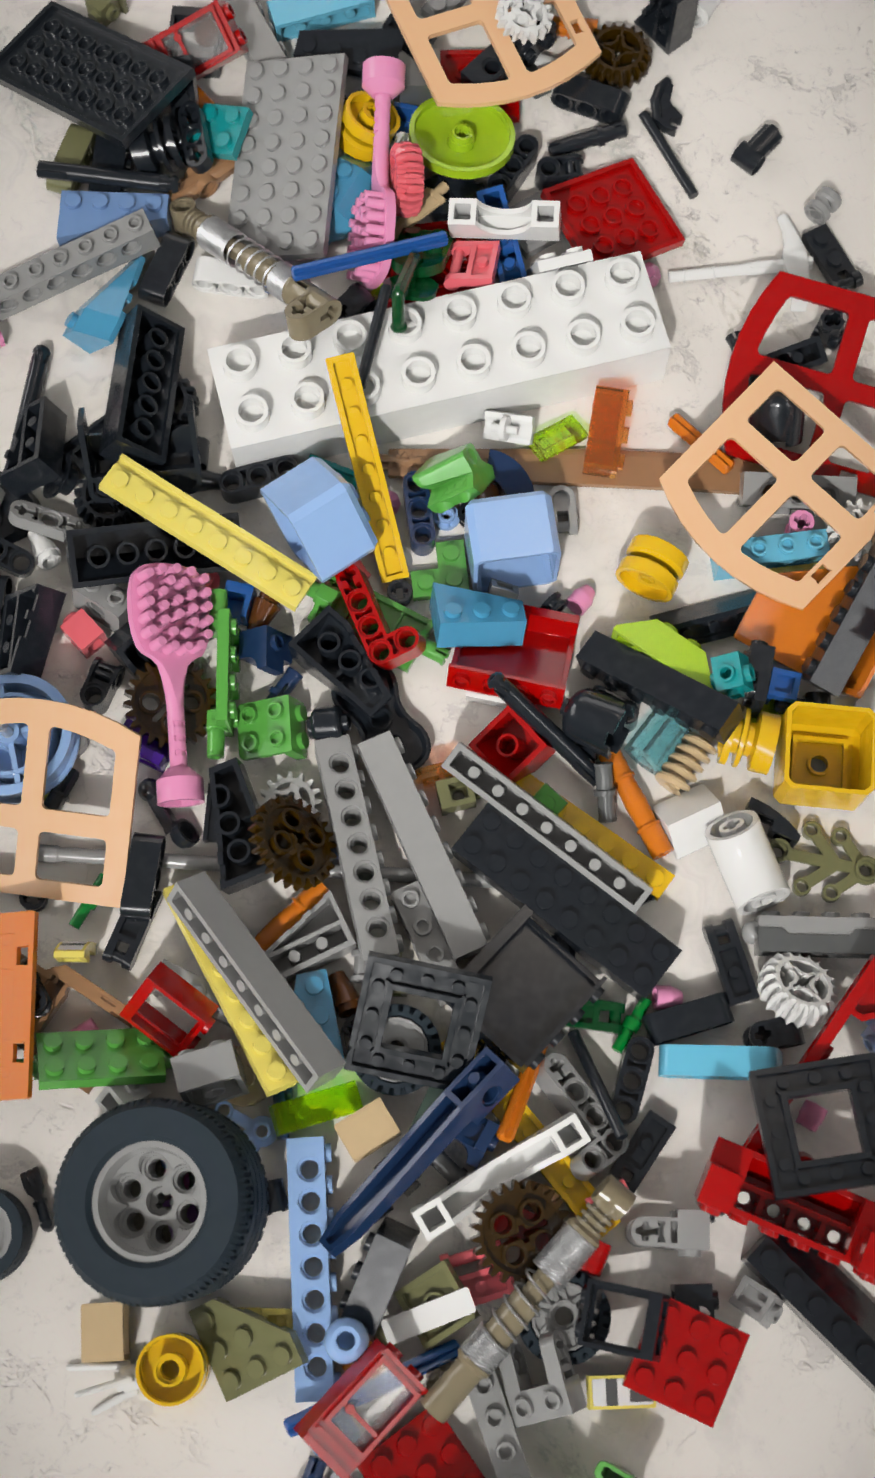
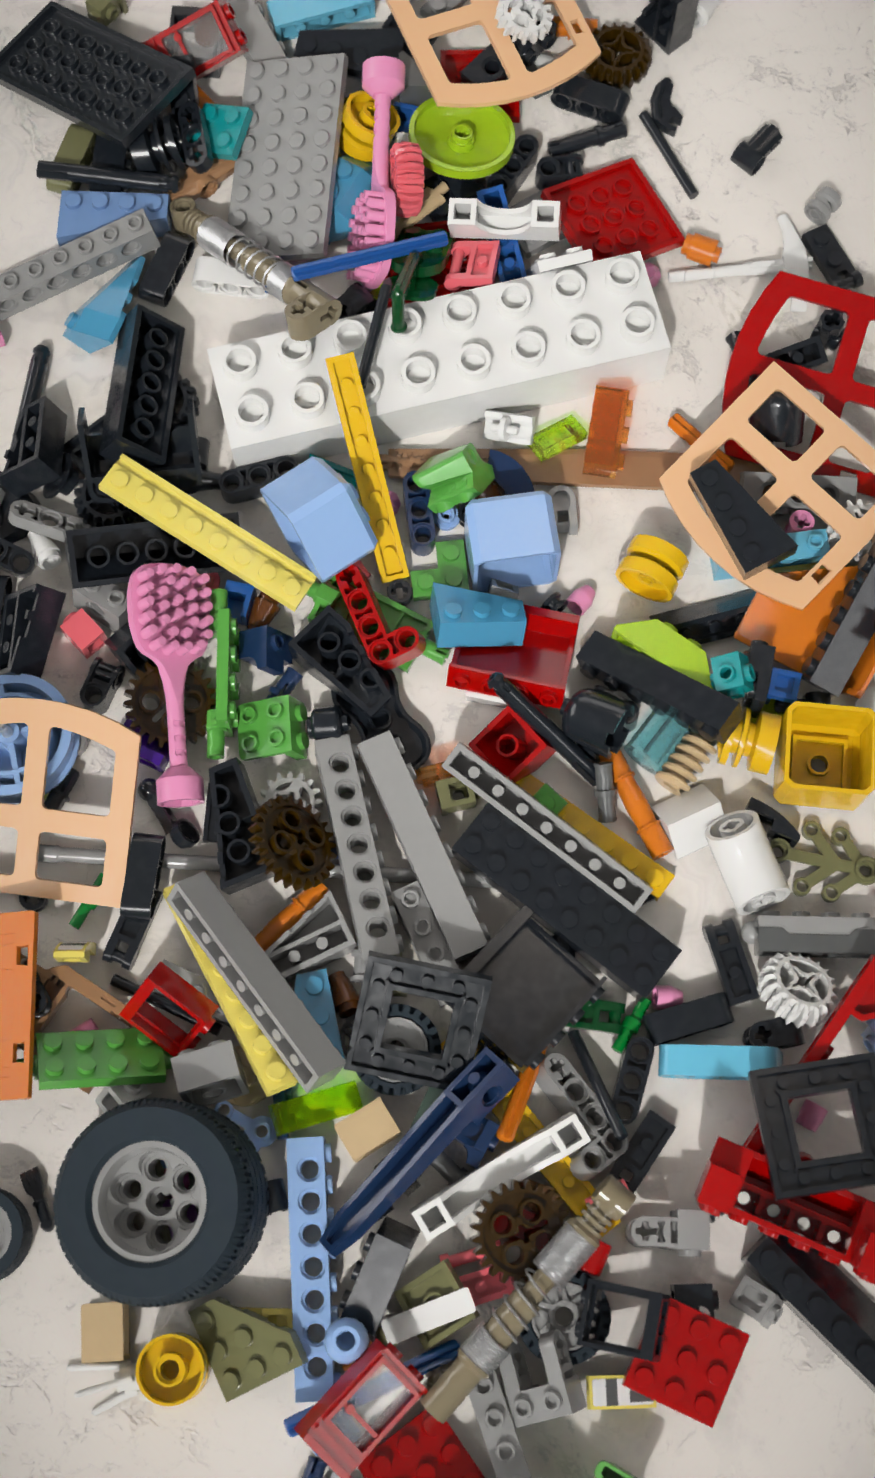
none -> black bar [110,974,223,1036]
none -> orange brick [680,232,723,267]
none -> black wedge [689,459,798,580]

